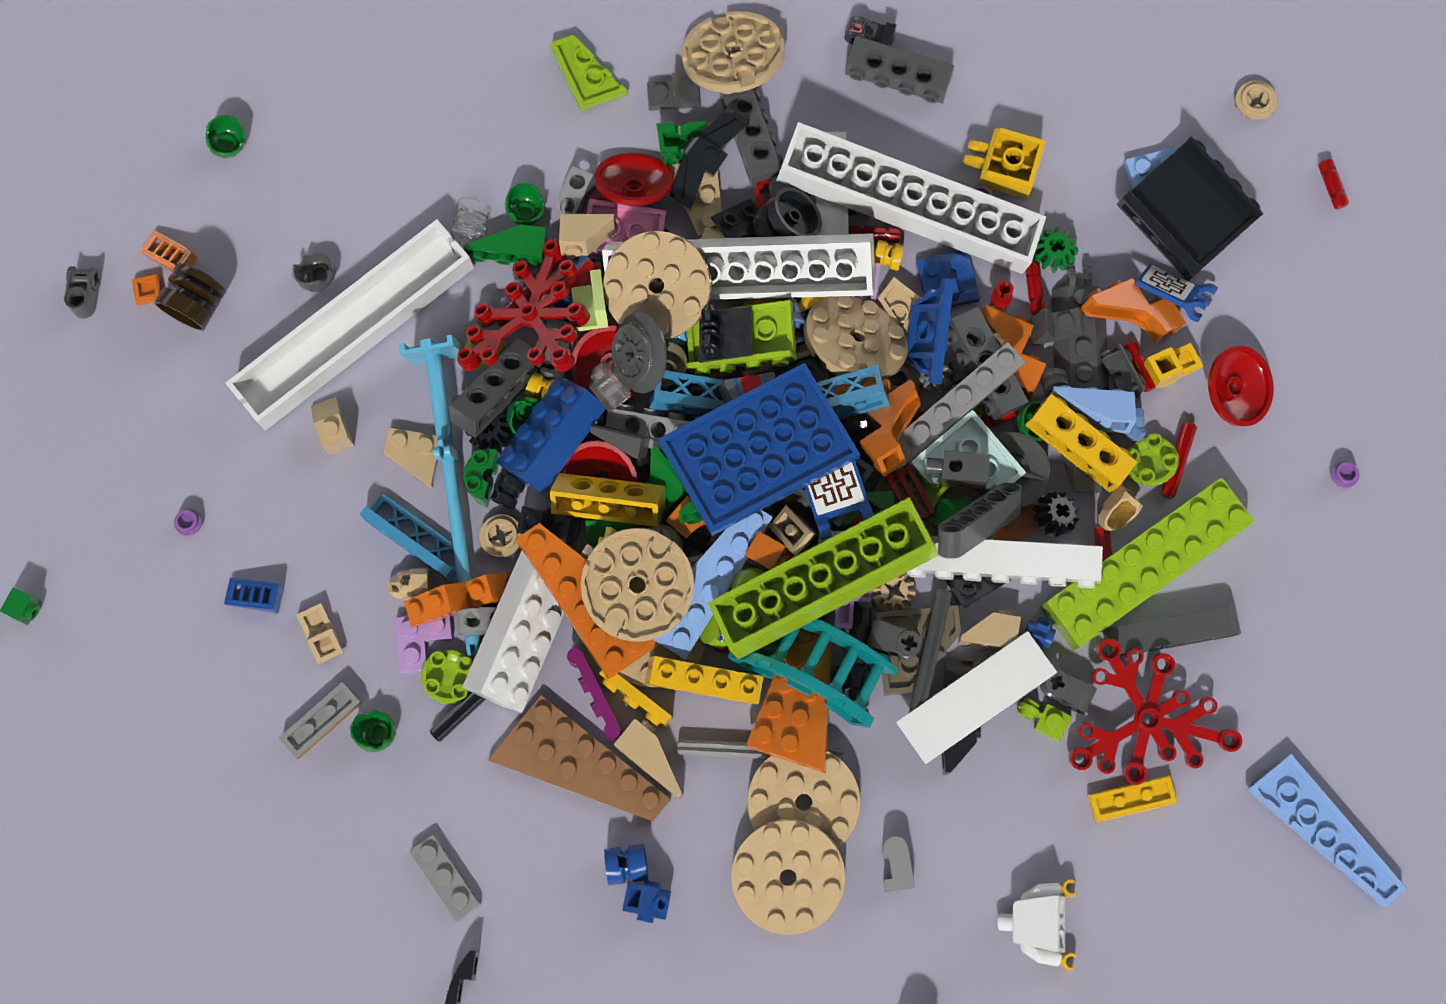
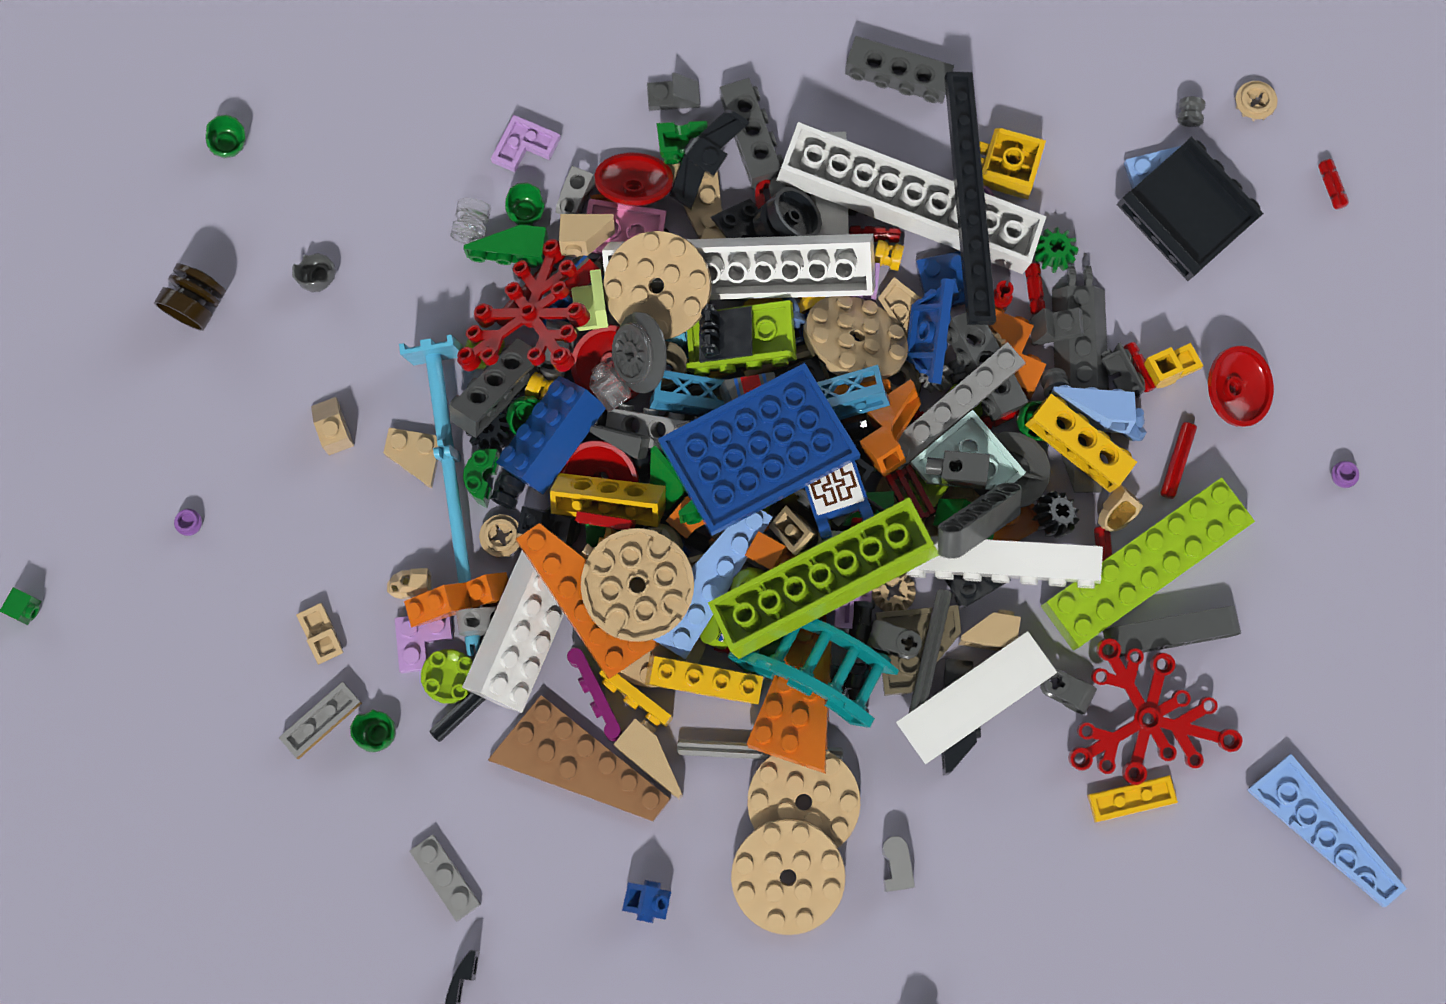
dark grey piece [64,266,101,319] -> none
orange tile [132,273,162,306] -> none
orange slope [139,230,198,276] -> none
blue slope [224,578,284,614] -> none
white piece [225,219,474,431] -> none
dark azure fence [359,494,469,582] -> none
lime wing [550,35,628,112] -> none
blue wheel [604,844,648,886] -> none
tan plate [682,11,785,94] -> none
black leg [844,16,896,46] -> none
white torso [998,880,1077,971] -> none
lime plate [1017,698,1072,743] -> none
blue gear [1024,616,1056,649] -> none
orange arch [1081,278,1186,343] -> none
lime dish [1127,433,1179,486] -> none
flag [1135,262,1218,322] -> none
none -> lavender plate [491,115,561,172]
none -> red tile [575,511,636,530]
none -> black plate [944,72,996,325]
none -> dark grey wheel [1177,96,1206,127]

